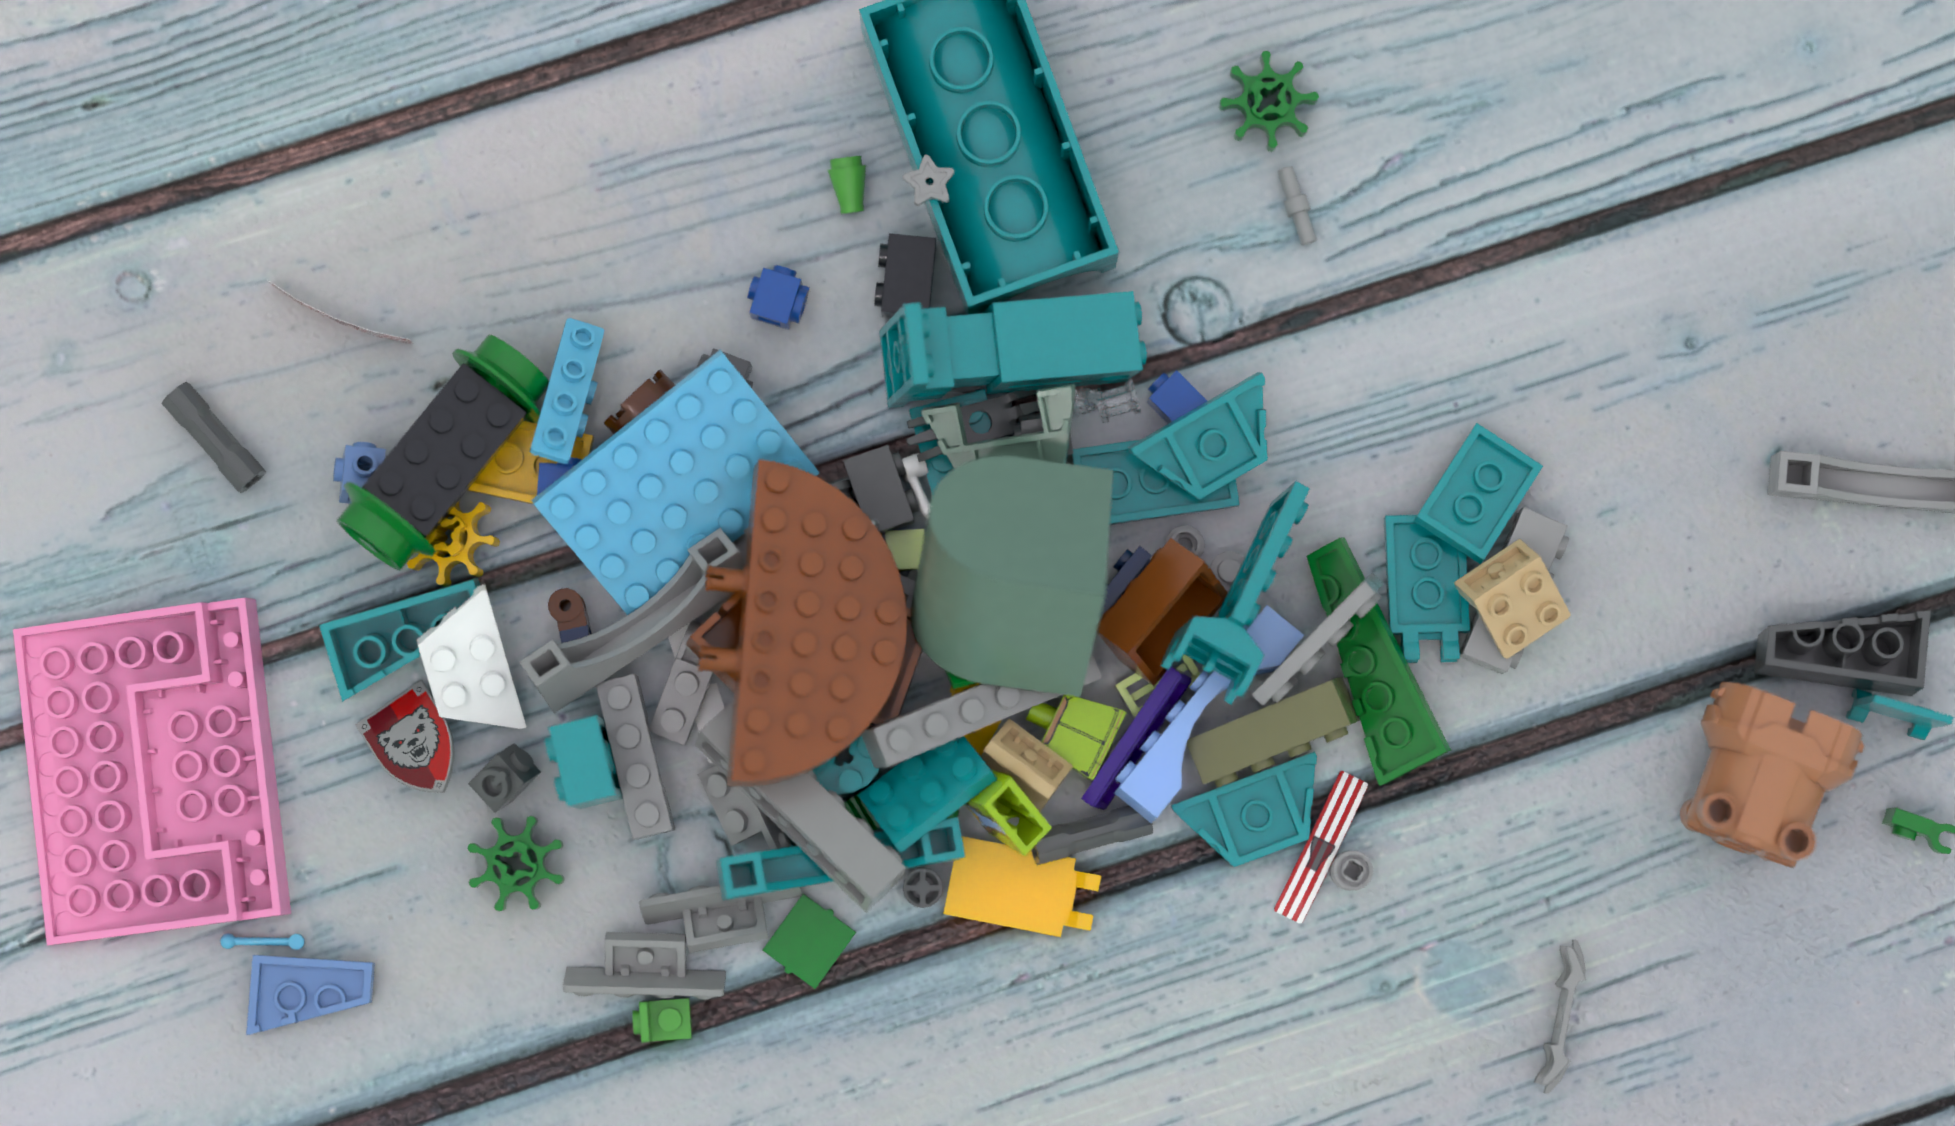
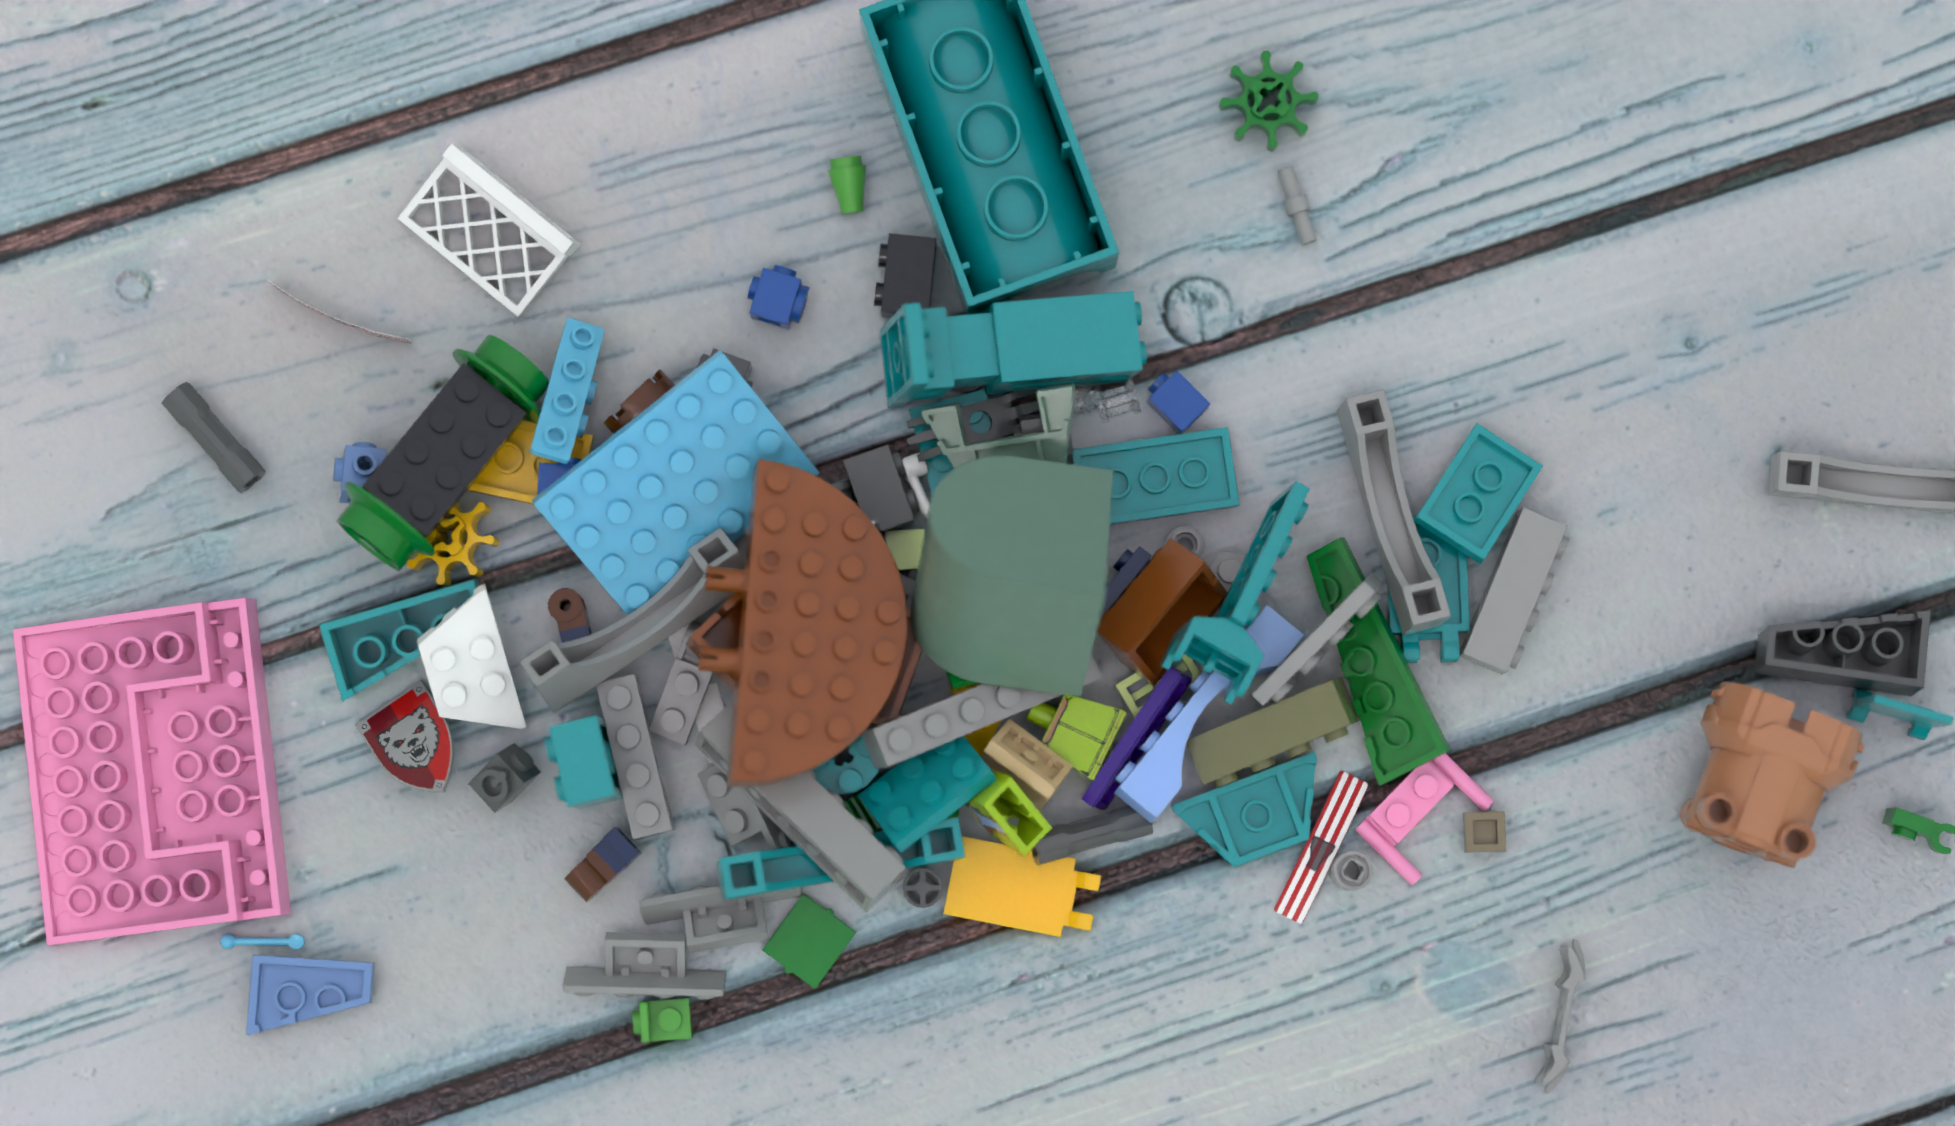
green gear [468,816,565,911] -> none
light grey plate [902,155,955,206] -> none
teal wing [1127,372,1268,500] -> none
tan bracket [1454,539,1571,659] -> none
none -> white fence [397,143,581,317]
none -> leg [564,827,643,902]
none -> light grey arch [1337,389,1451,635]
none -> bright pink plate [1354,753,1494,886]
none -> dark tan plate [1463,811,1506,853]

